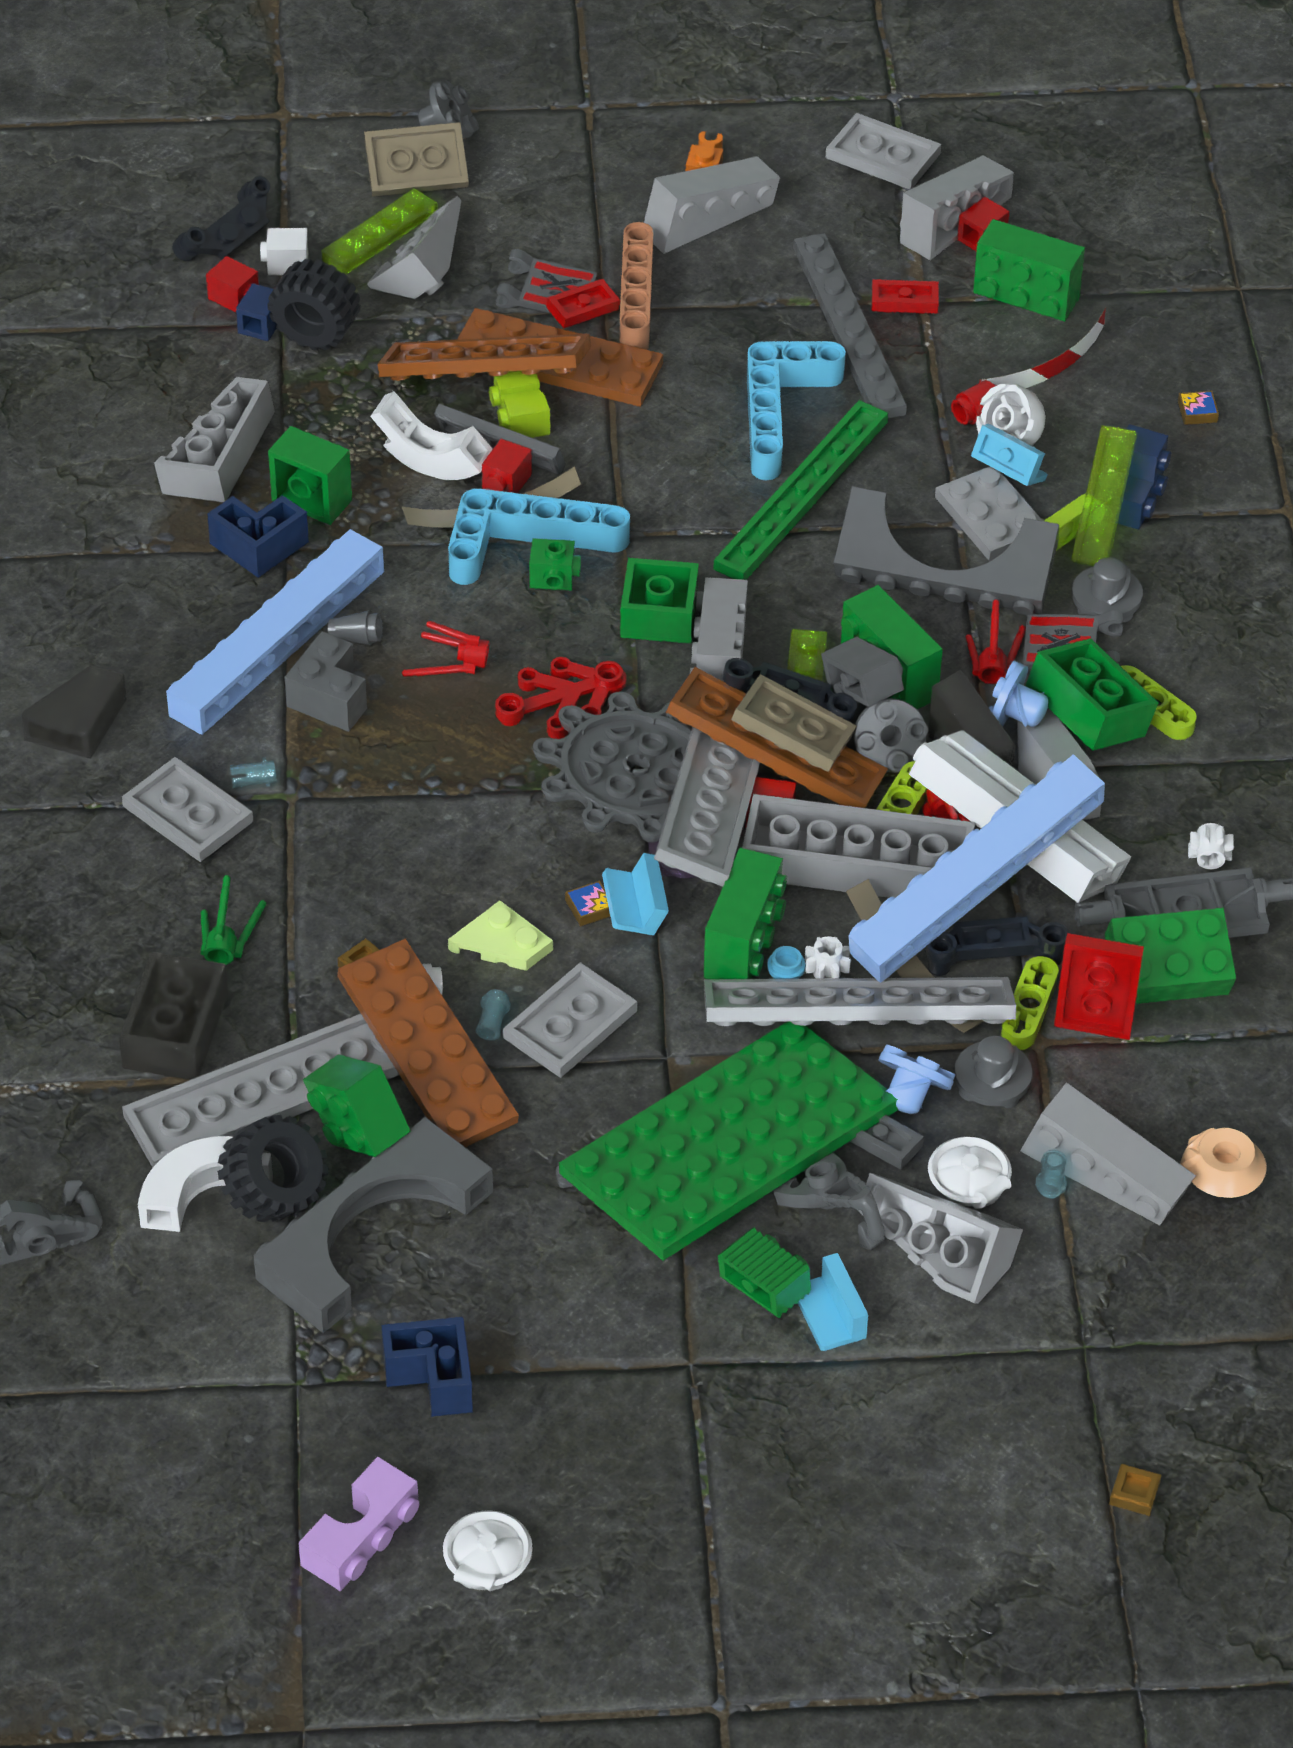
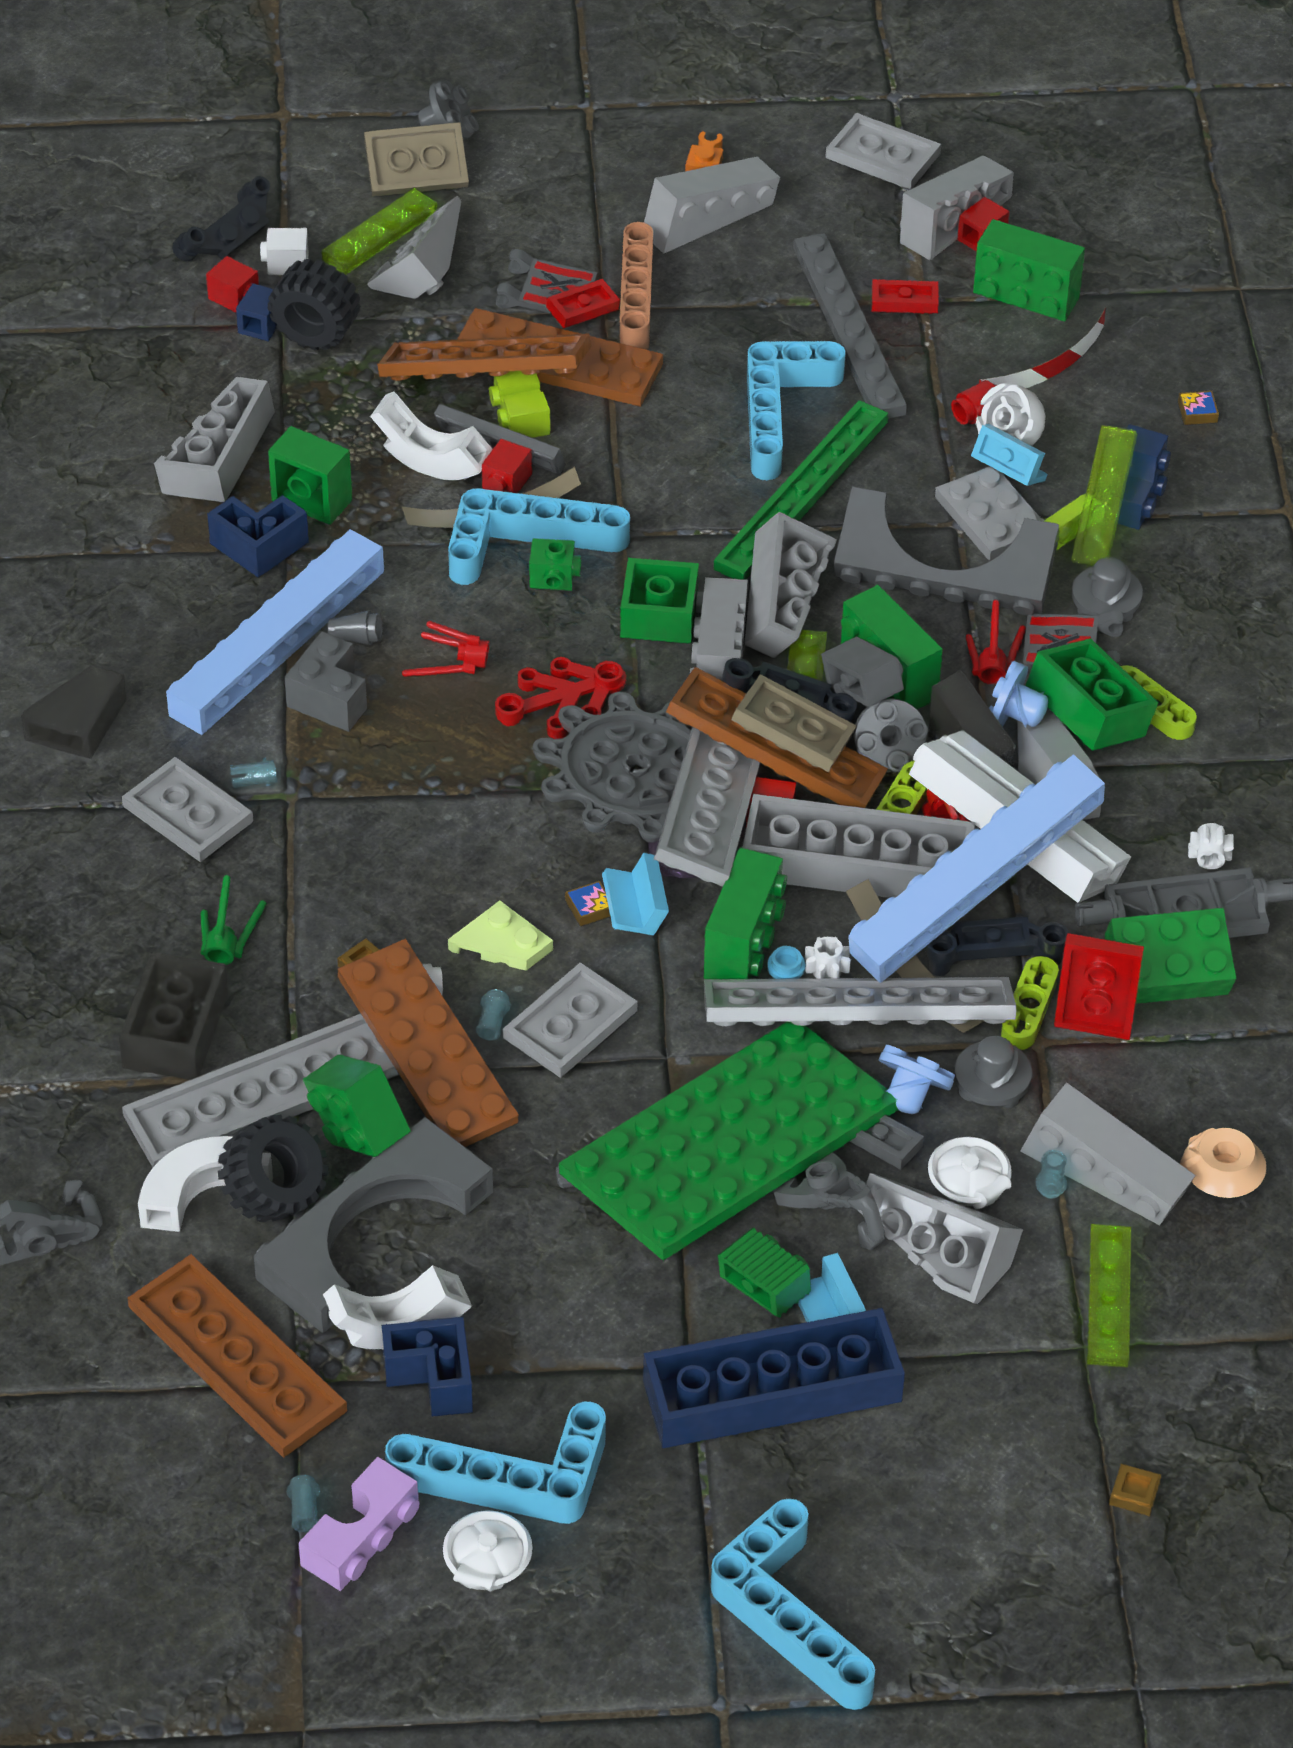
none -> dark orange plate [128,1254,347,1458]
none -> clear light blue pin [287,1475,320,1532]
none -> white arch [323,1265,472,1349]
none -> medium azure beam [385,1401,606,1524]
none -> dark blue brick [643,1308,905,1448]
none -> medium azure beam [711,1499,875,1710]
none -> light grey wedge [745,512,837,658]
none -> clear neon green plate [1087,1224,1131,1367]

